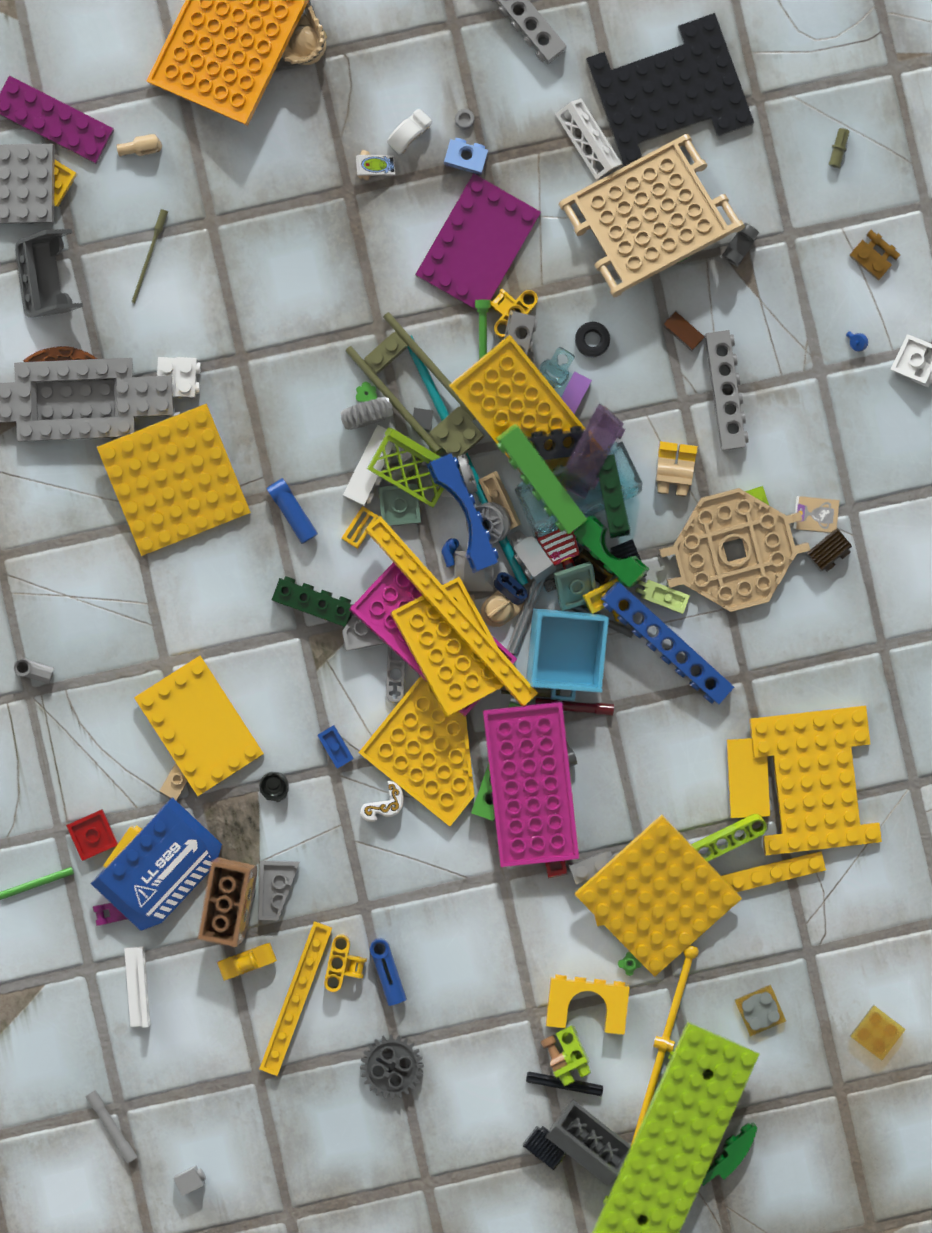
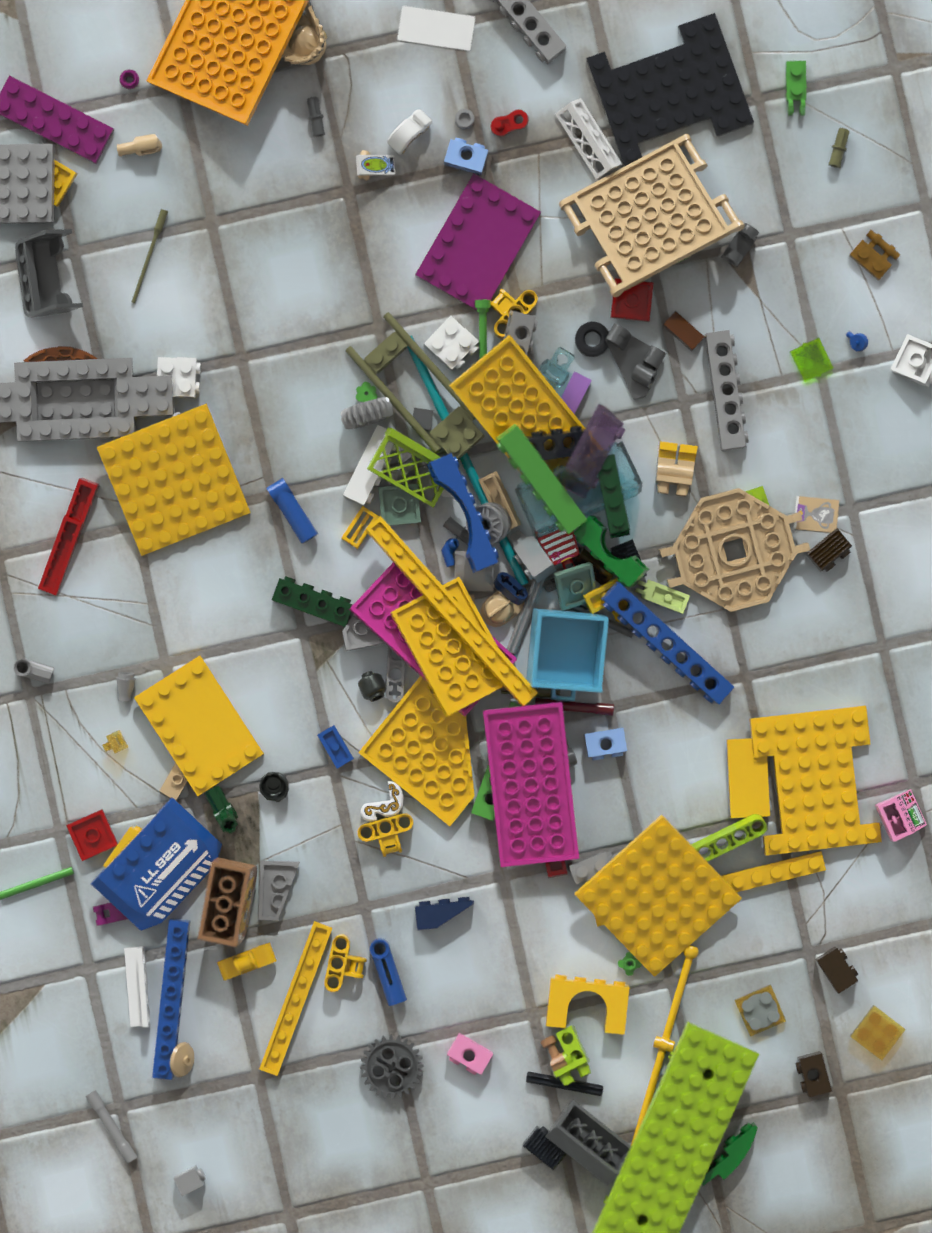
light grey tile [458,454,478,493] -> none
none -> red slope [38,477,100,595]
none -> clear yellow tile [102,730,128,753]
none -> light grey cone [116,672,136,701]
none -> magenta plate [120,69,139,89]
none -> blue brick [152,919,191,1080]
none -> tan piece [170,1042,194,1077]
none -> dark green piece [204,785,238,834]
none -> dark grey axle [307,97,325,137]
none -> pearl dark grey head [358,671,387,702]
none -> yellow piece [358,813,413,857]
none -> white sticker [397,6,475,51]
none -> dark blue slope [415,897,474,930]
none -> white plate [424,316,479,371]
none -> dark grey axle [443,517,469,545]
none -> bright pink brick [447,1033,493,1075]
none -> red piece [491,109,529,137]
none -> light blue brick [584,728,627,760]
none -> dark grey panel [605,323,666,399]
none -> red plate [610,278,654,322]
none -> bright green hinge [786,61,806,116]
none -> clear neon green piece [790,338,833,382]
none -> dark brown brick [795,1051,832,1097]
none -> dark brown brick [816,947,858,994]
none -> bright pink slope [875,789,927,842]

